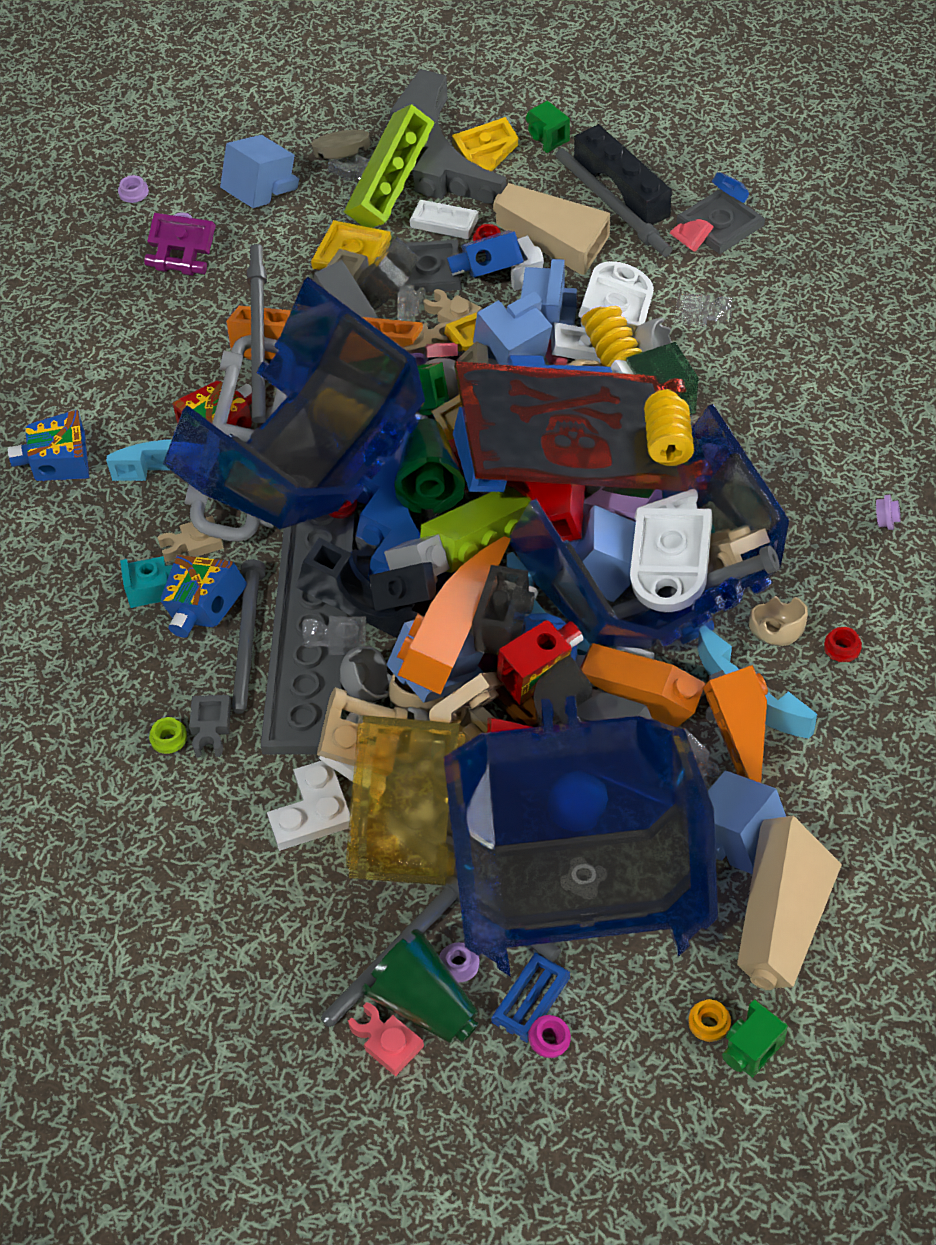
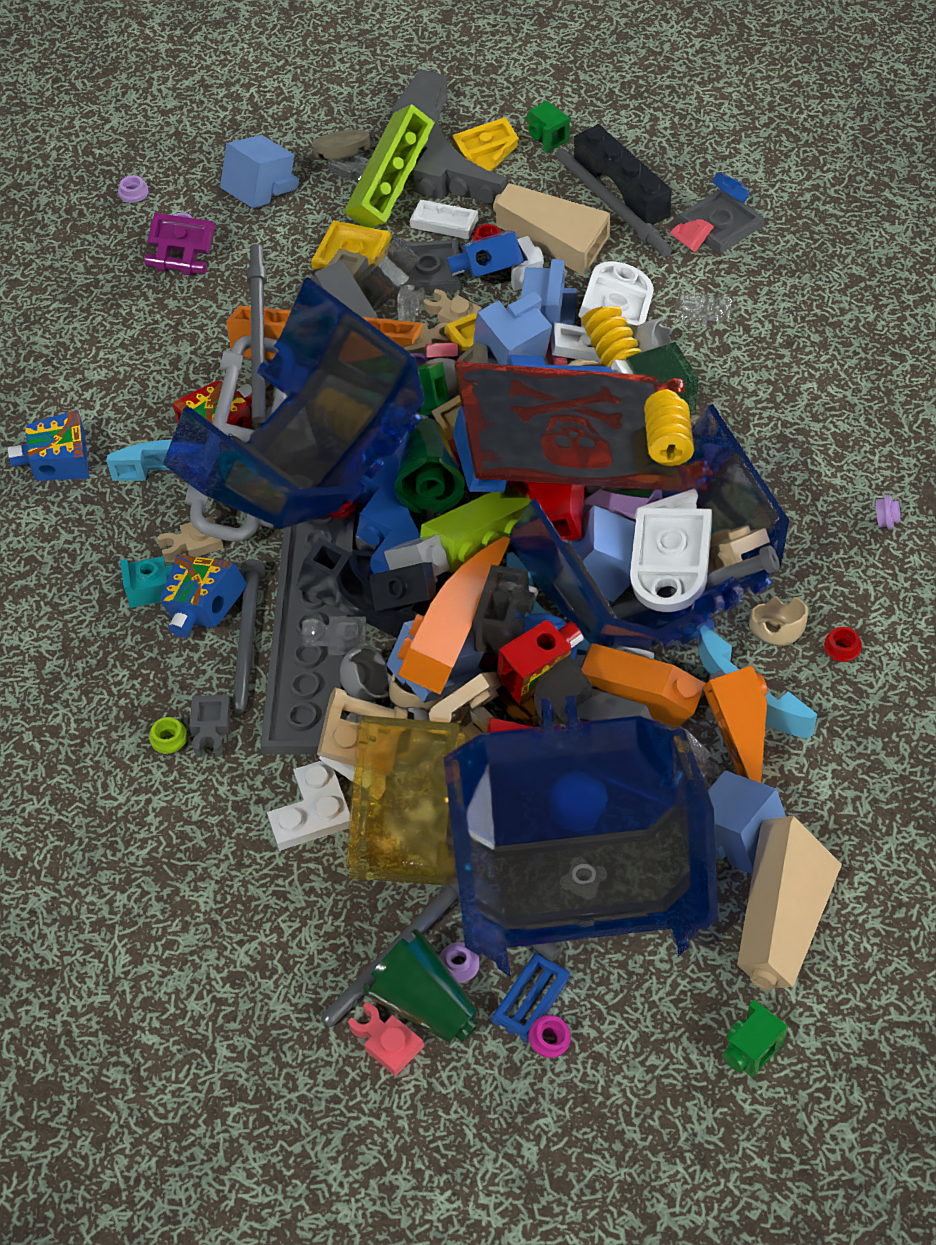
light orange plate [688,999,731,1042] -> none

